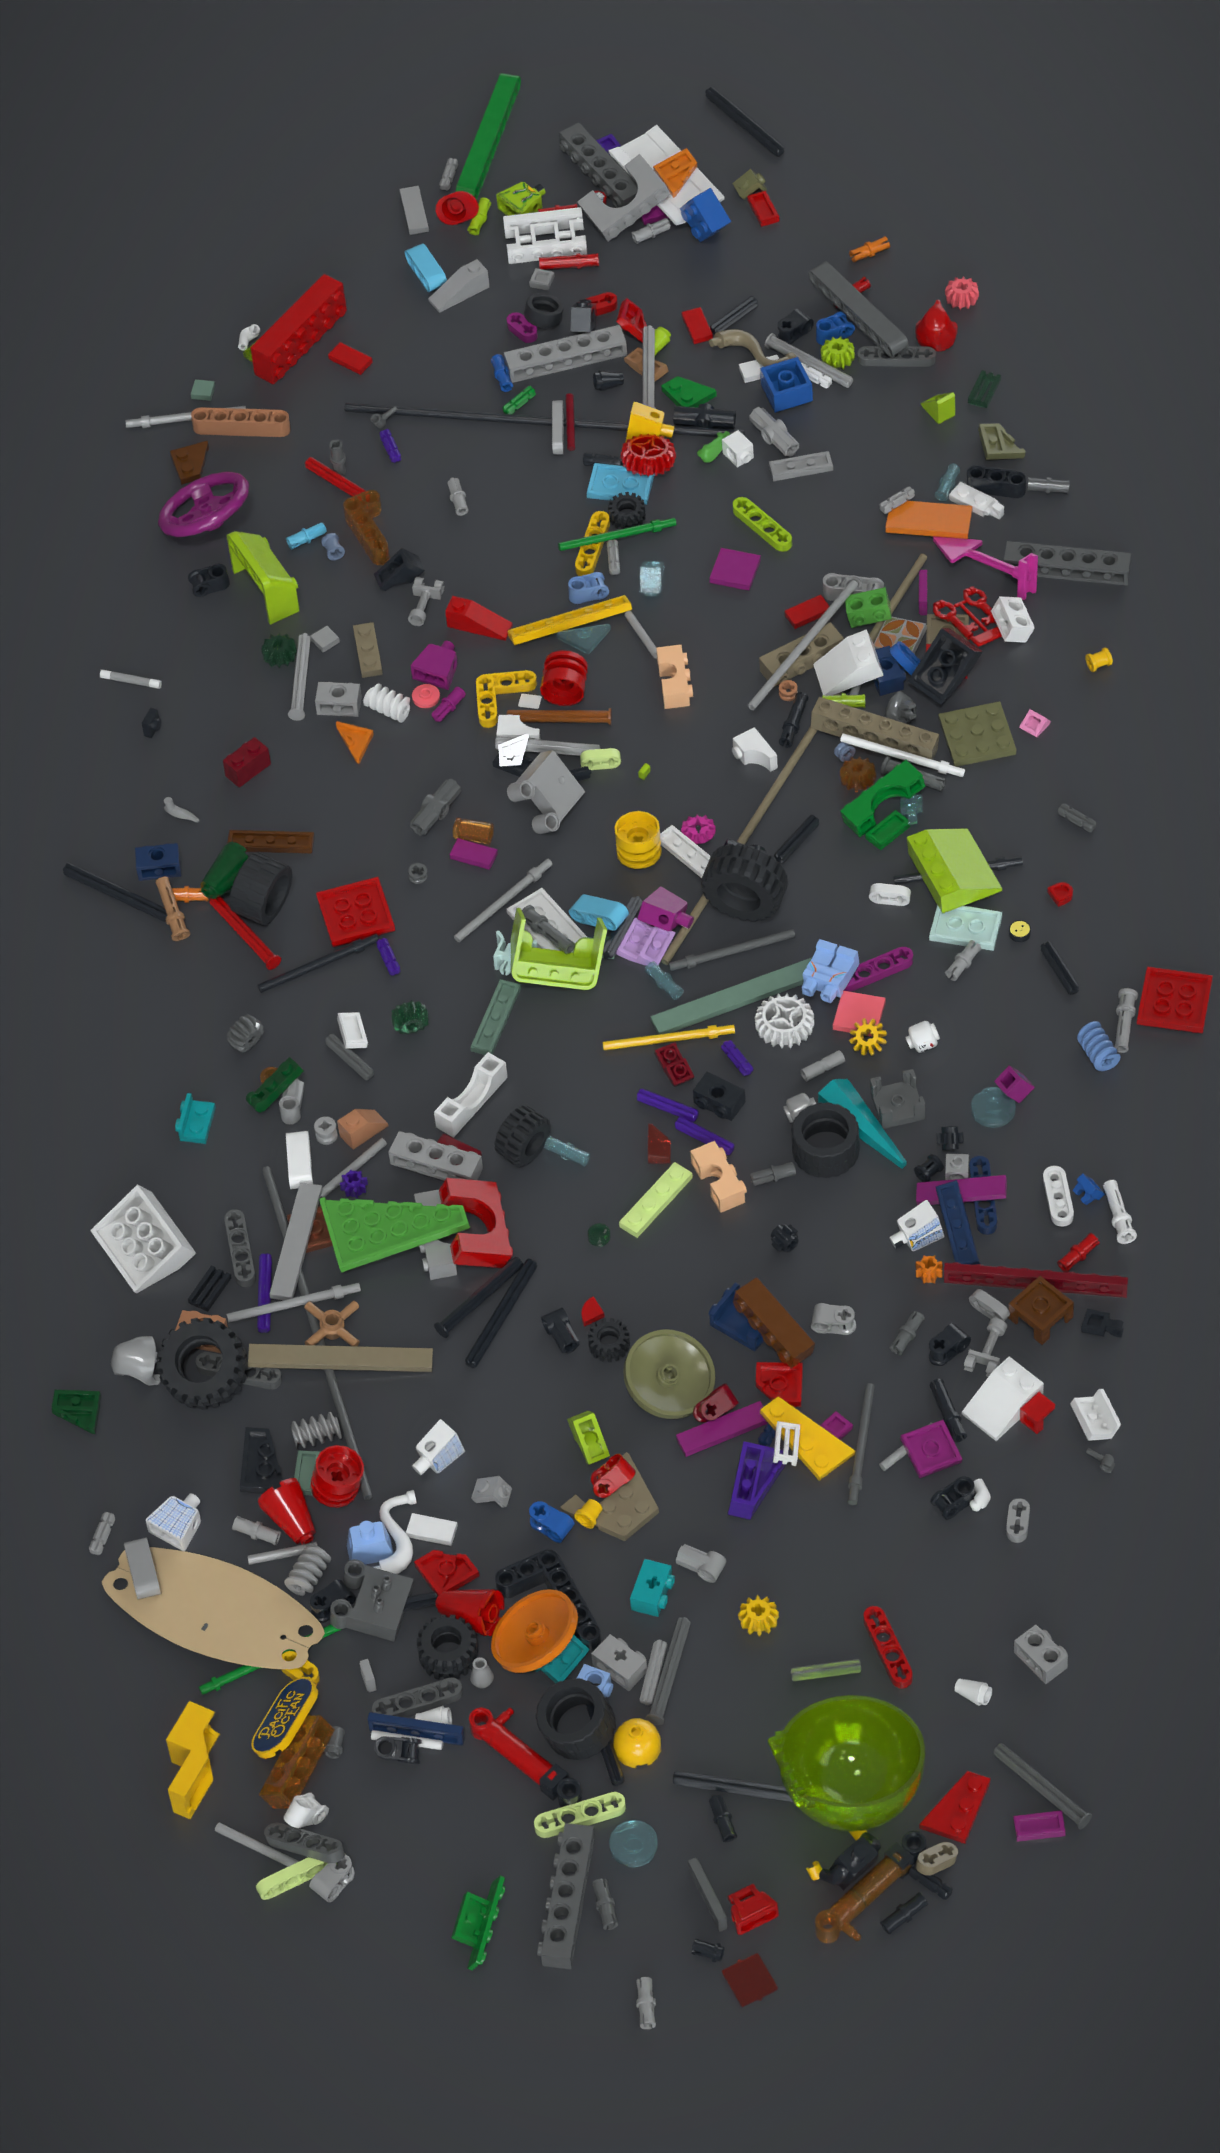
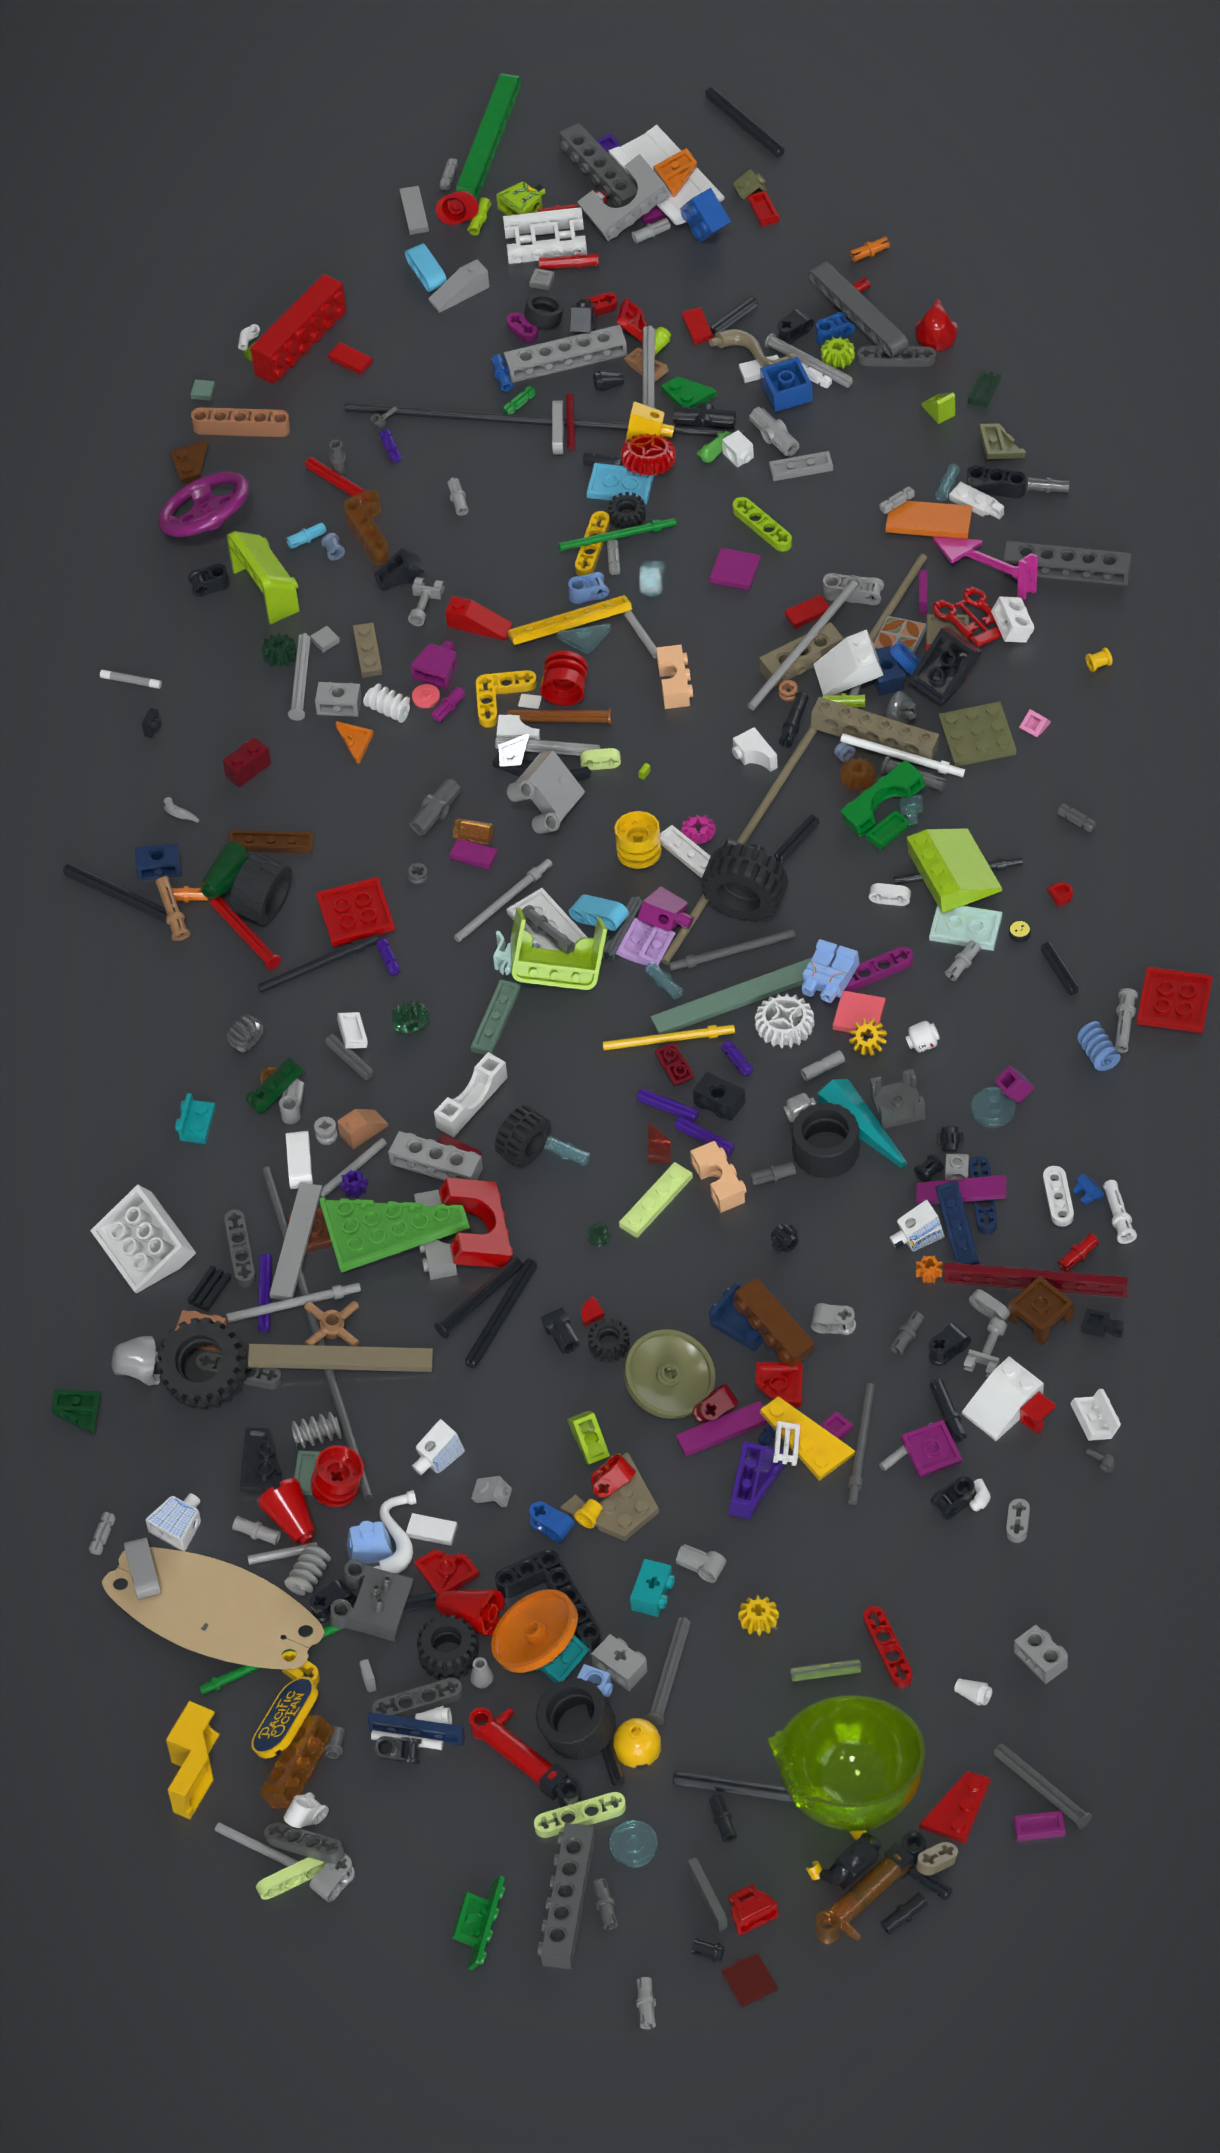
light grey bar [125,406,246,428] -> none
light grey axle [639,1640,667,1706] -> none
bright green brick [845,587,892,628] -> none
coral gear [945,276,979,310] -> none

